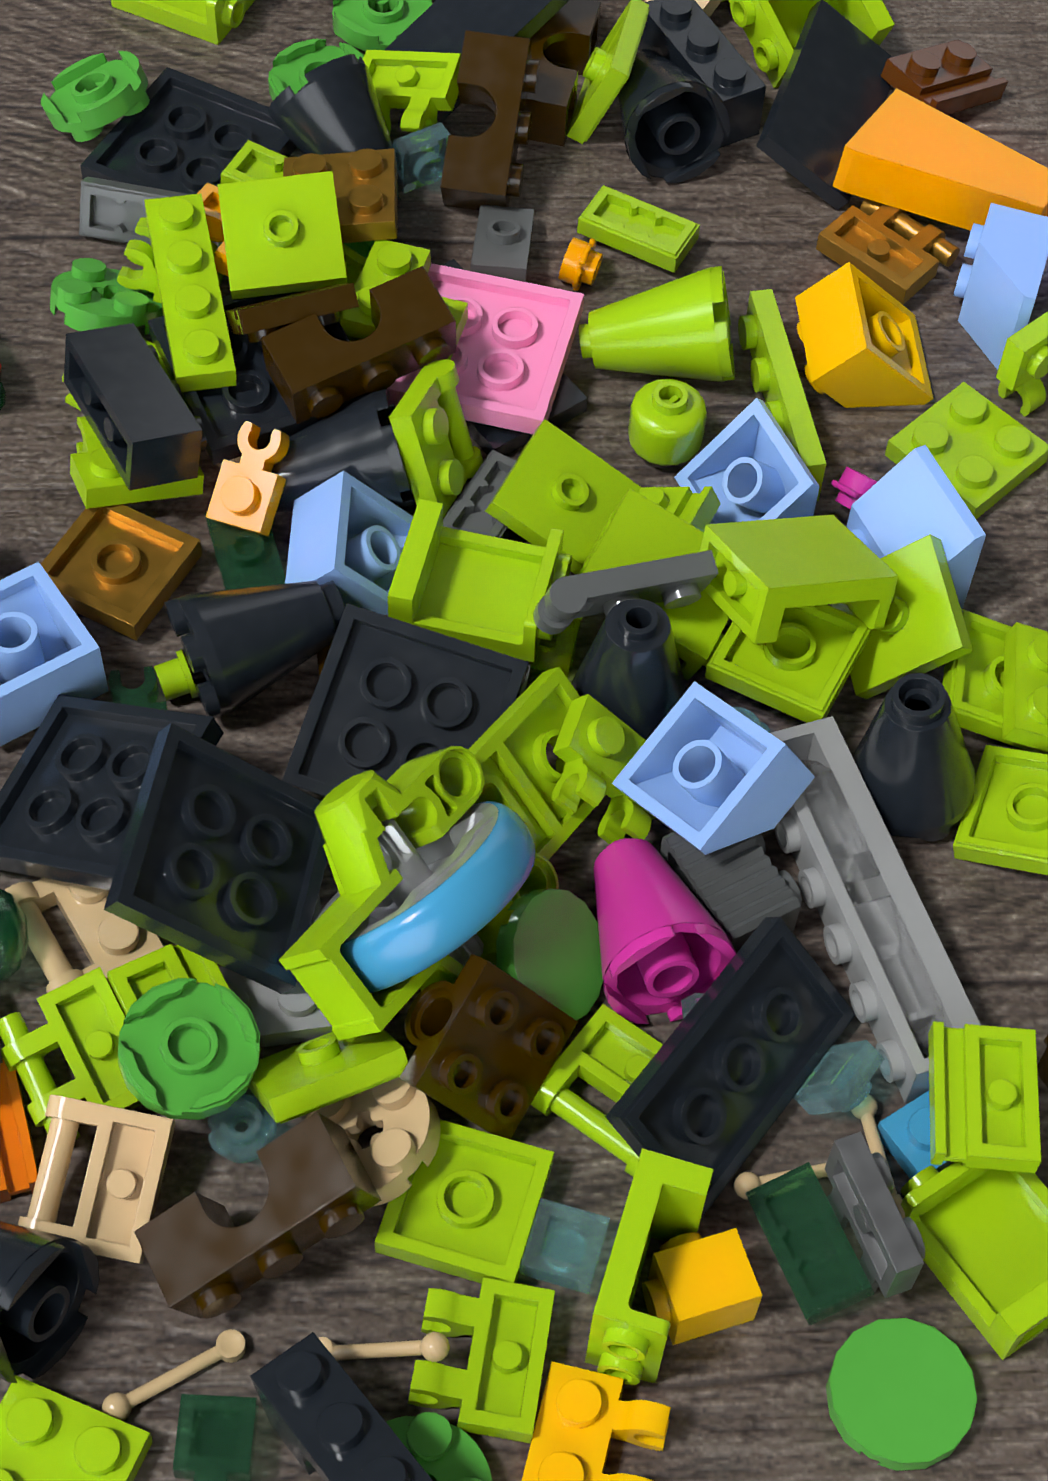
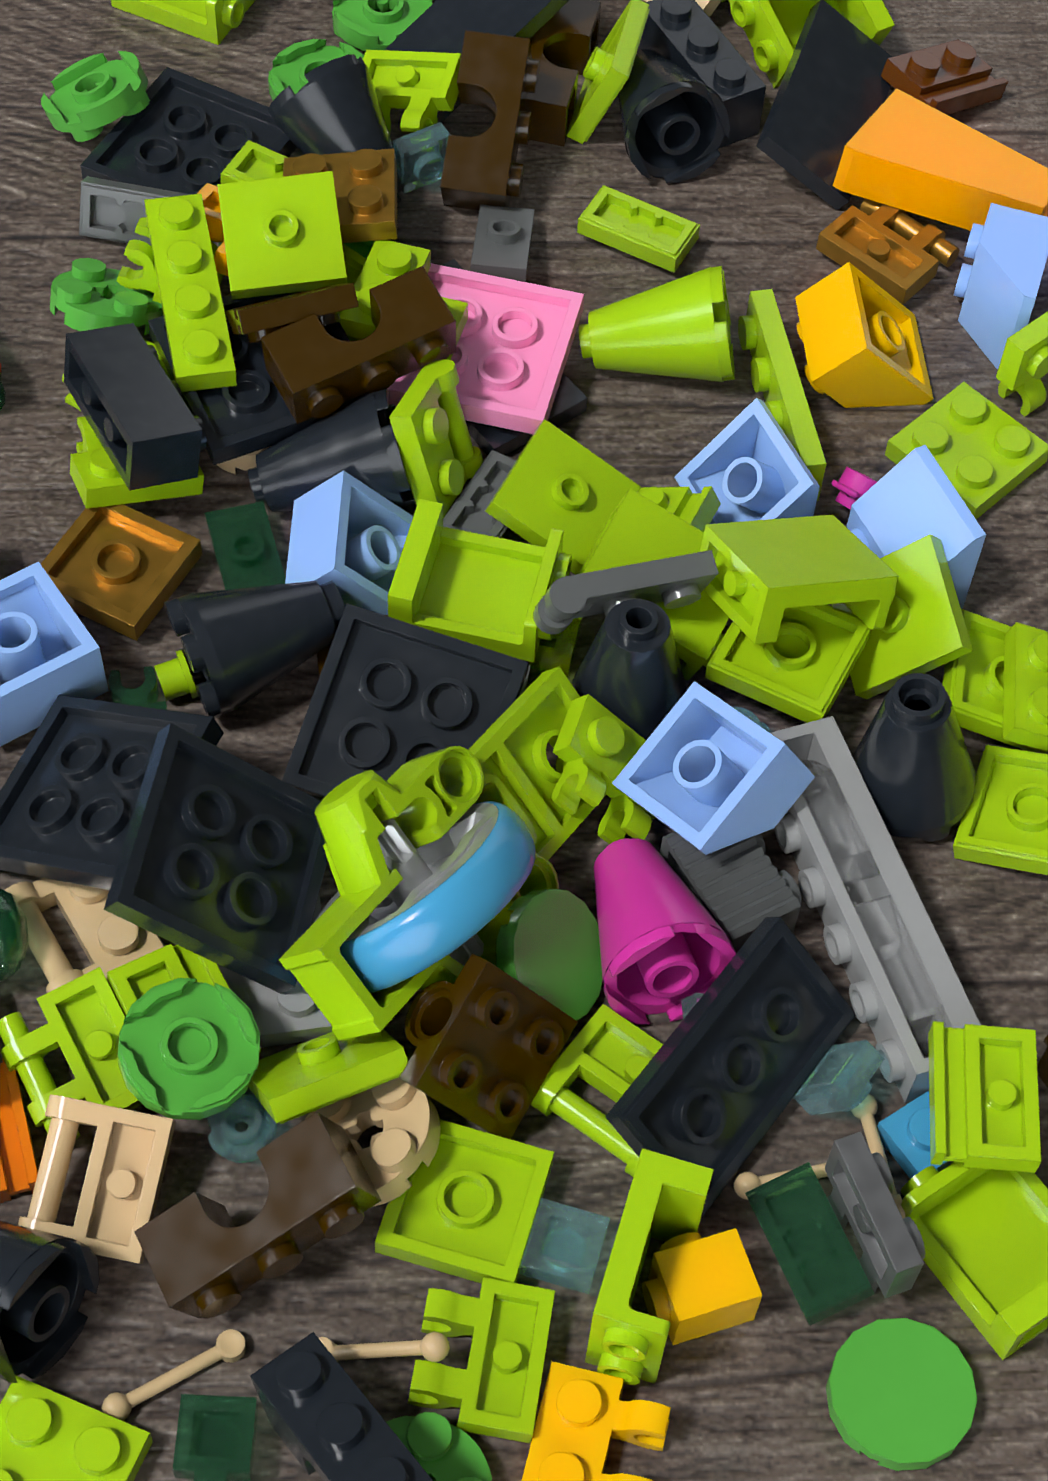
light orange plate [206,421,290,537] -> none
light orange plate [558,237,603,291] -> none
lime head [628,379,707,466] -> none

